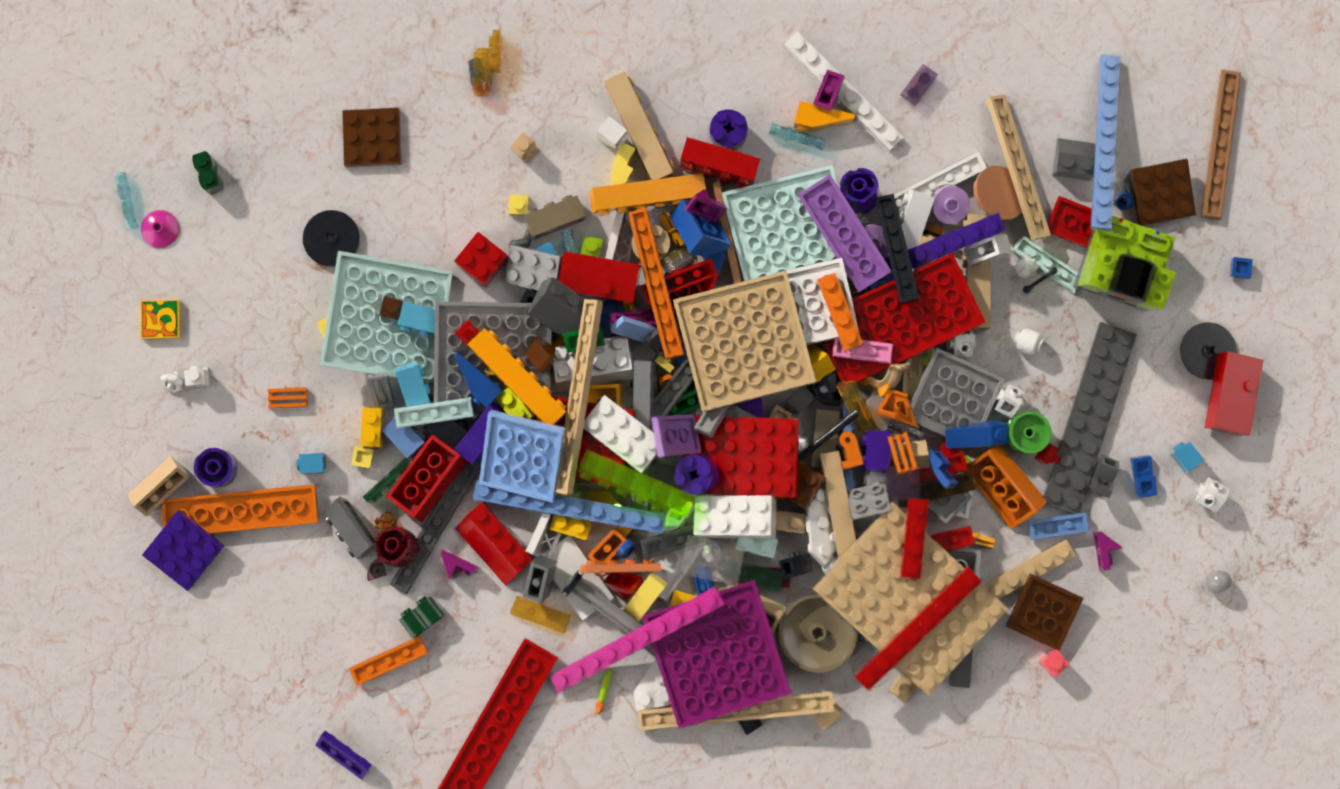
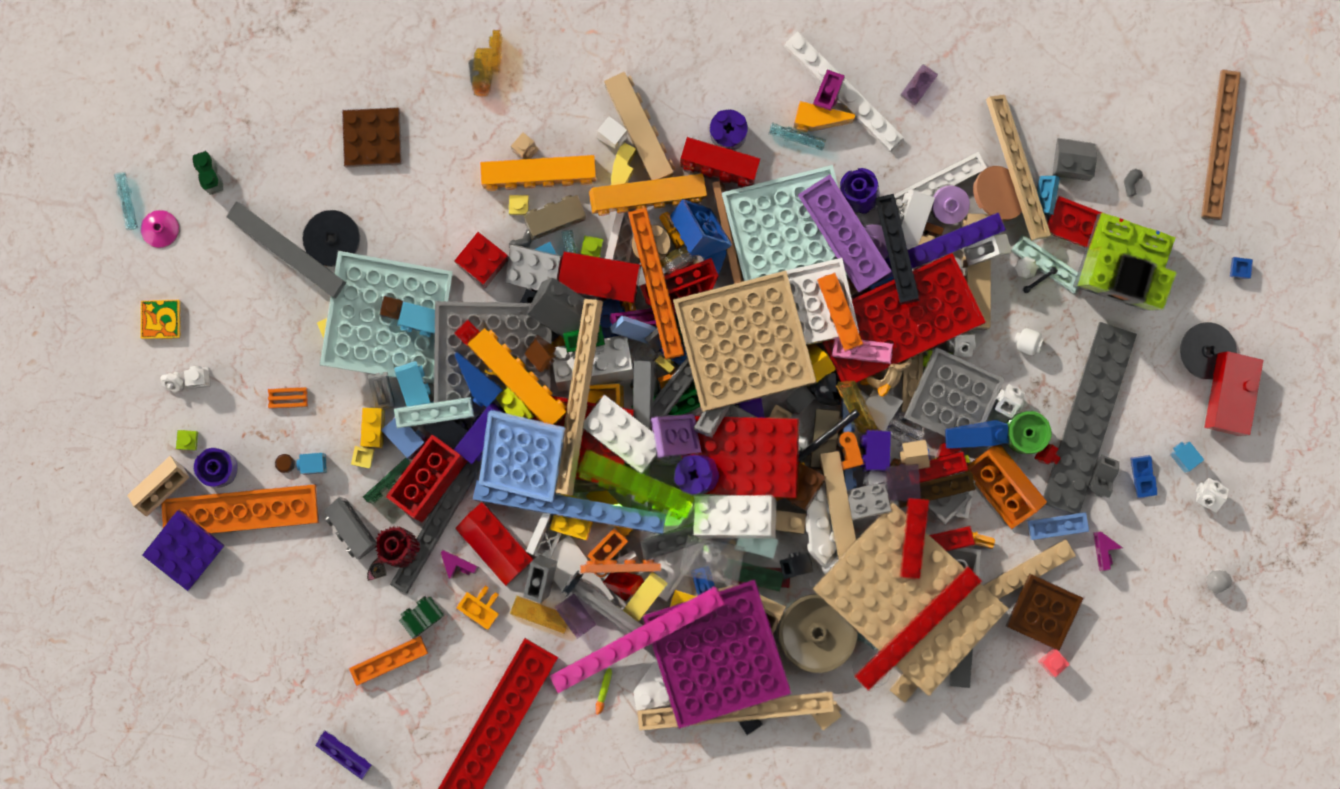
clear orange piece [374,512,398,531] -> none
blue tile [616,540,635,559] -> none
magenta slope [685,189,727,223] -> none
orange slope [877,389,918,428] -> none
orange tile [888,432,917,475] -> none
blue slope [928,449,959,489] -> none
medium blue plate [1090,54,1120,232] -> none
blue plate [1115,191,1134,210] -> none
reddish brown plate [1130,159,1196,226] -> none
none -> lime plate [176,430,198,451]
none -> dark grey tile [226,201,347,298]
none -> reddish brown piece [275,454,295,473]
none -> light orange hinge [456,585,499,630]
none -> light orange brick [480,155,596,191]
none -> clear purple panel [555,594,596,639]
none -> dark azure plate [1037,176,1060,215]

